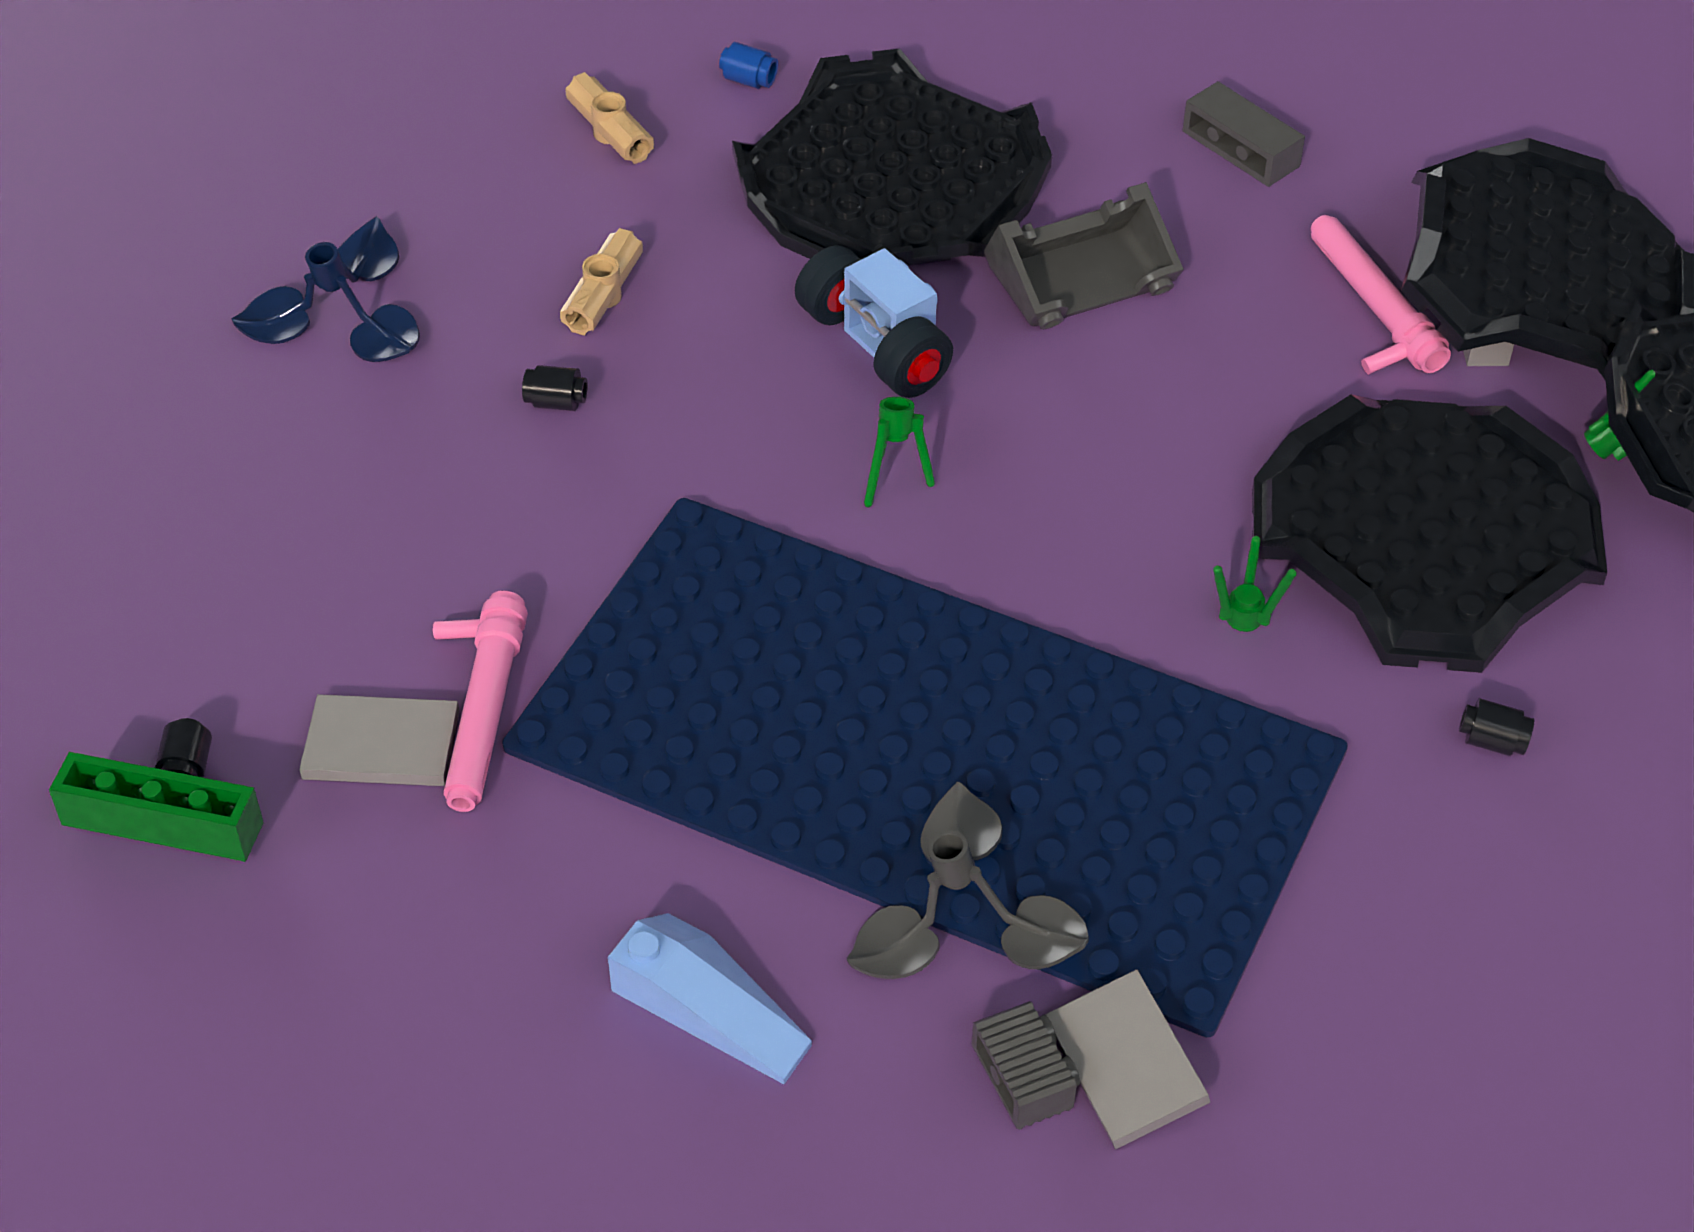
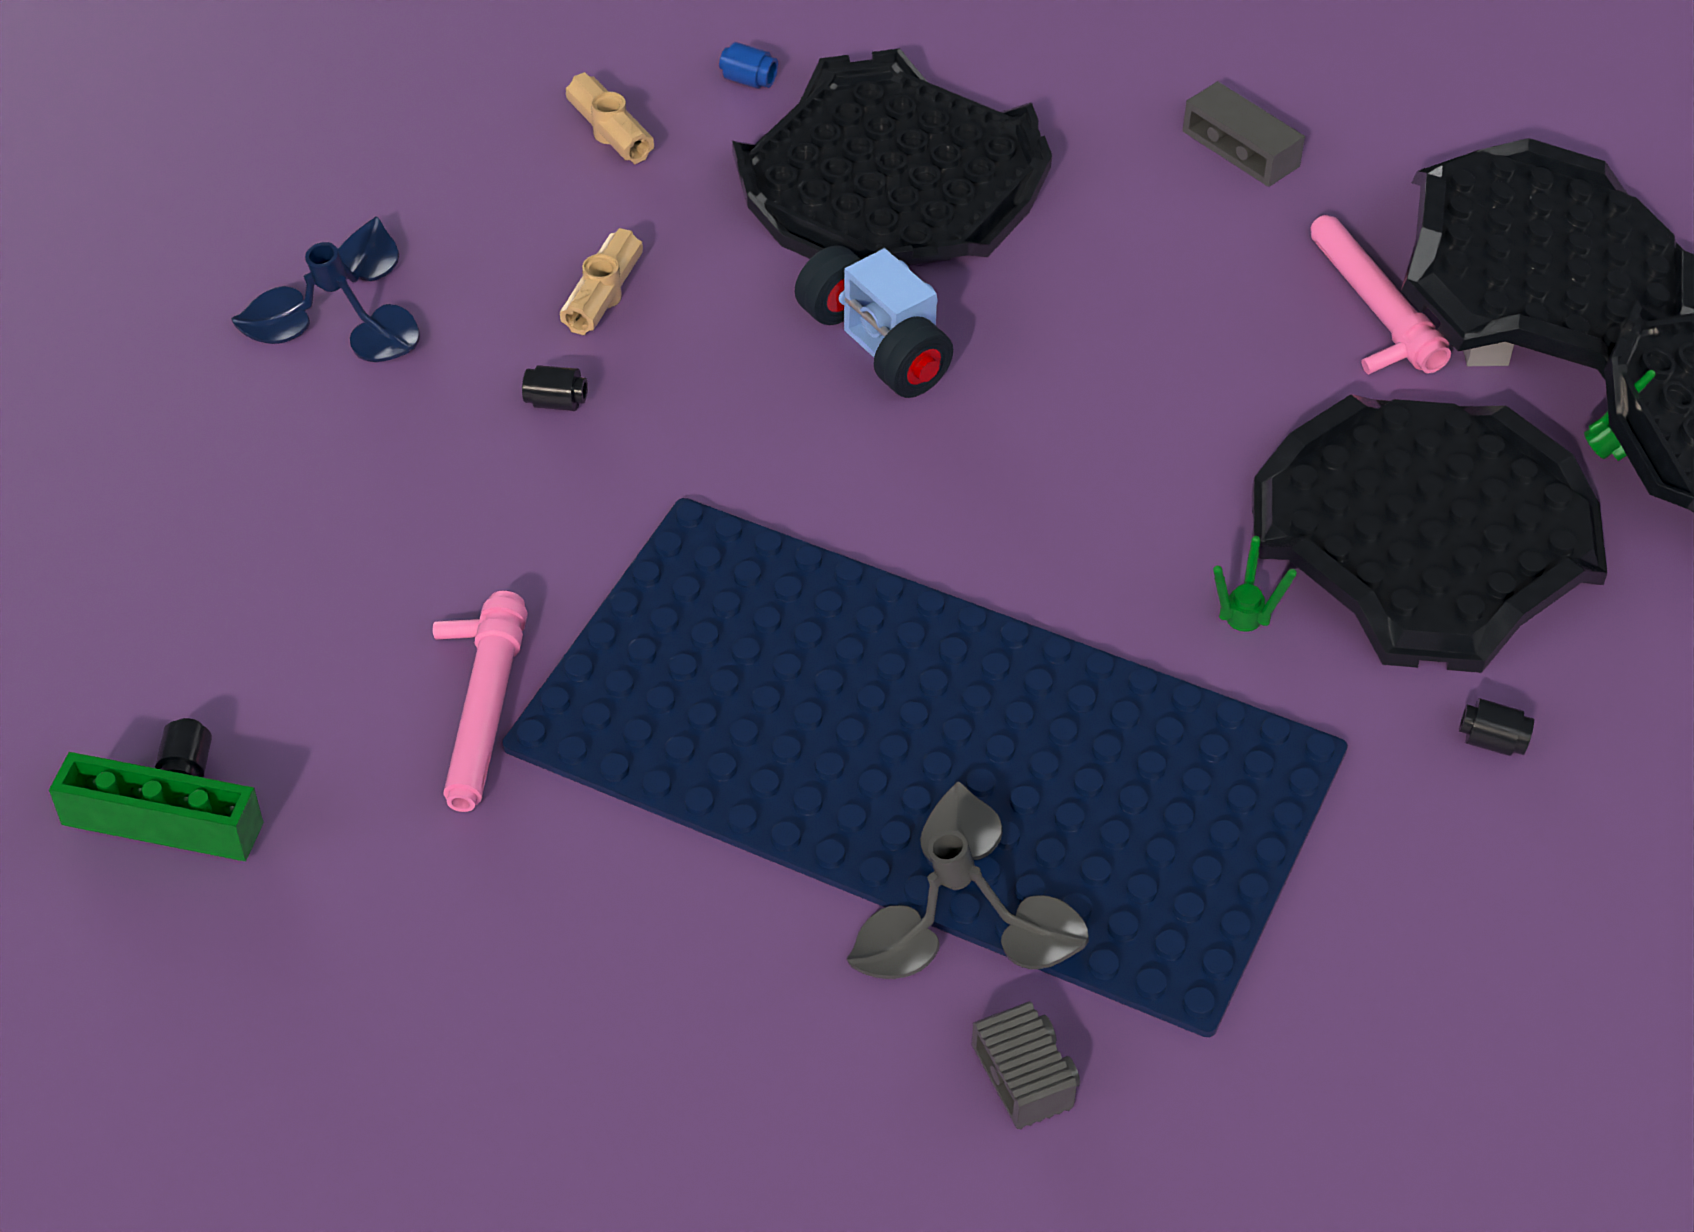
light grey tile [299,694,460,786] -> none
light blue wedge [608,913,812,1084] -> none
green plant [864,396,935,508] -> none
dark grey windscreen [984,182,1184,330] -> none
light grey tile [1045,969,1211,1150] -> none

